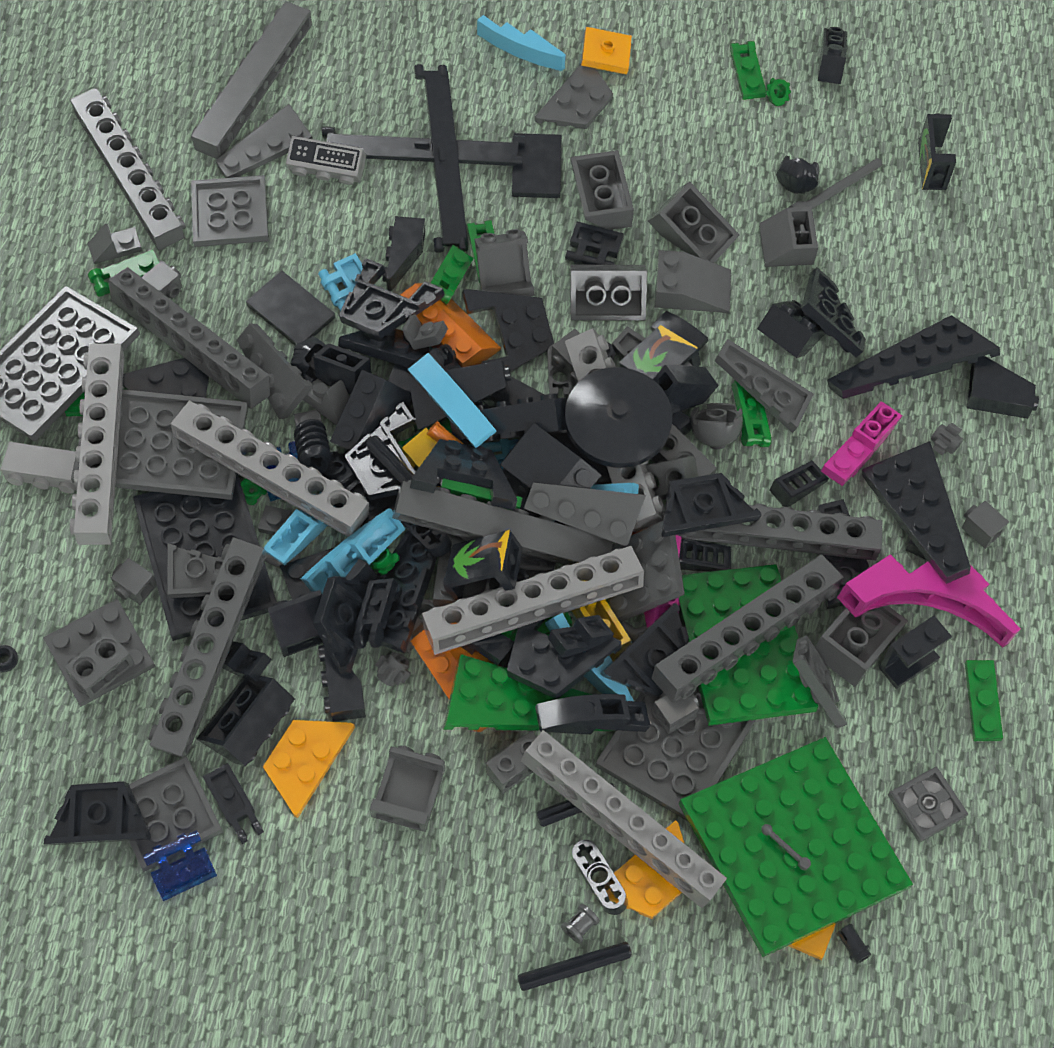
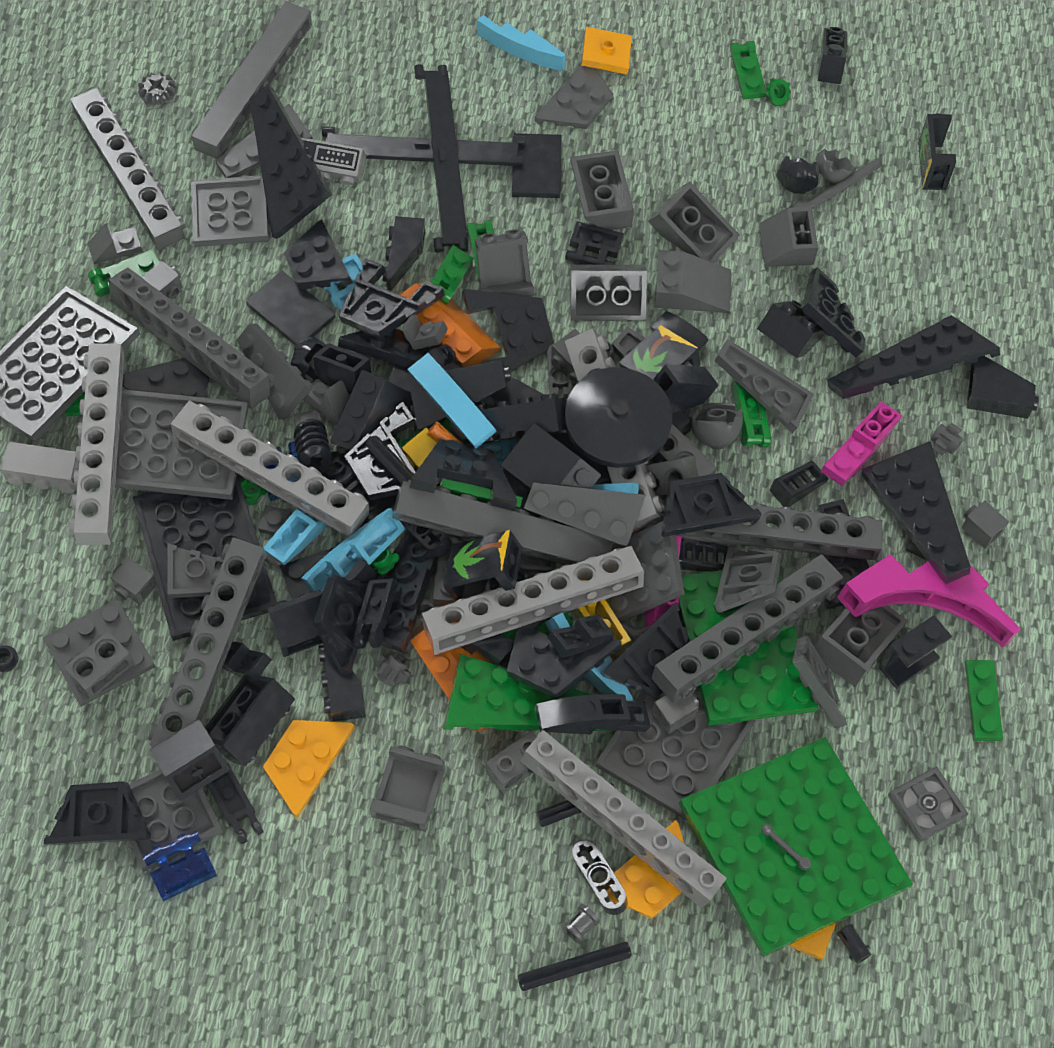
none -> dark grey gear [138,72,177,105]
none -> black slope [149,719,230,801]
none -> black wing [249,84,333,239]
none -> black wing [284,220,353,290]
none -> dark grey wing [715,544,781,613]
none -> dark grey hair [816,149,854,183]

